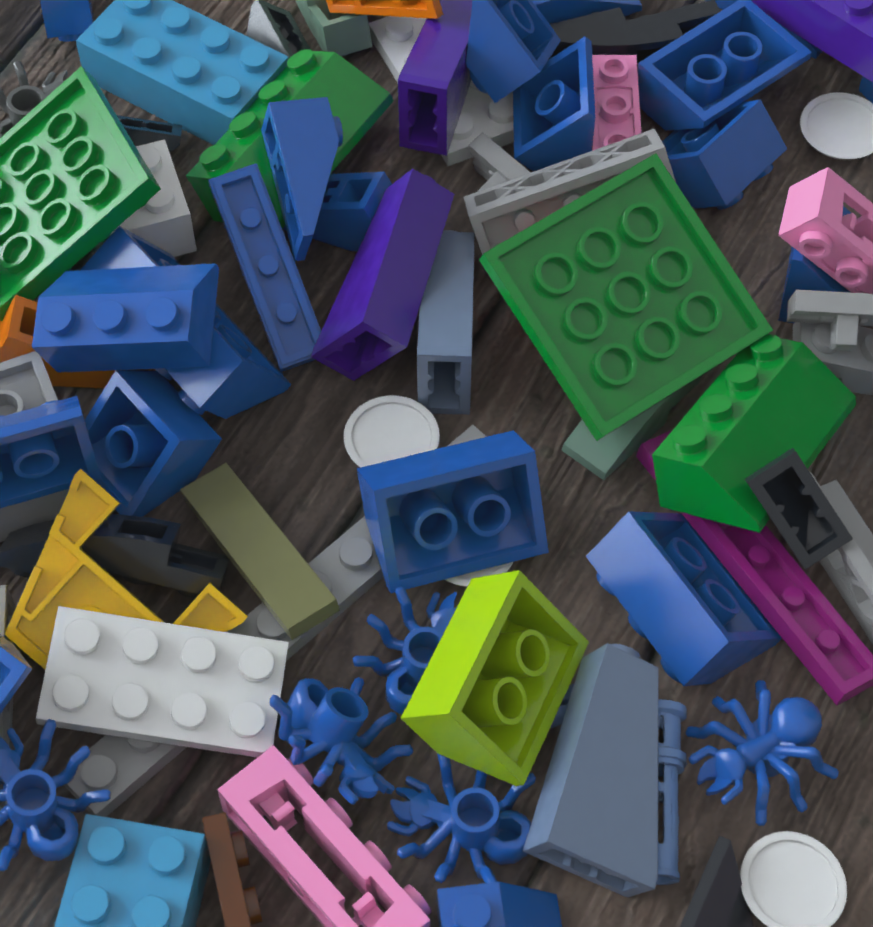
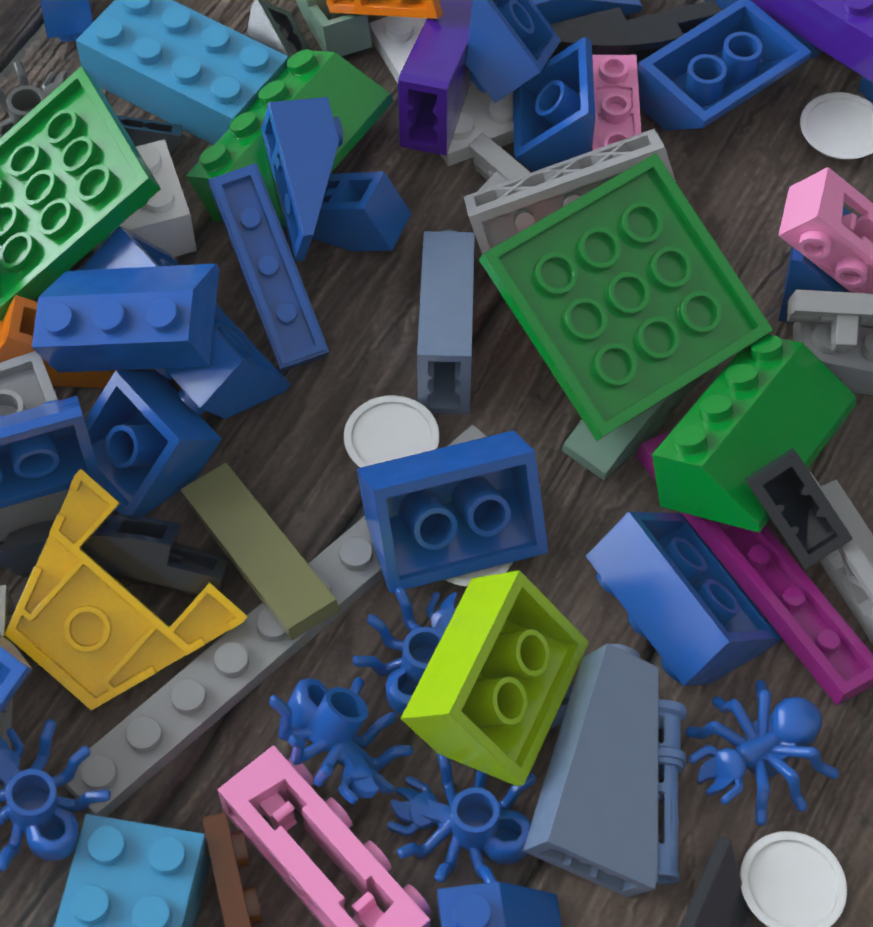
white plate [36,606,289,758] -> none
dark purple slope [311,168,455,381] -> none
blue slope [662,99,787,210] -> none

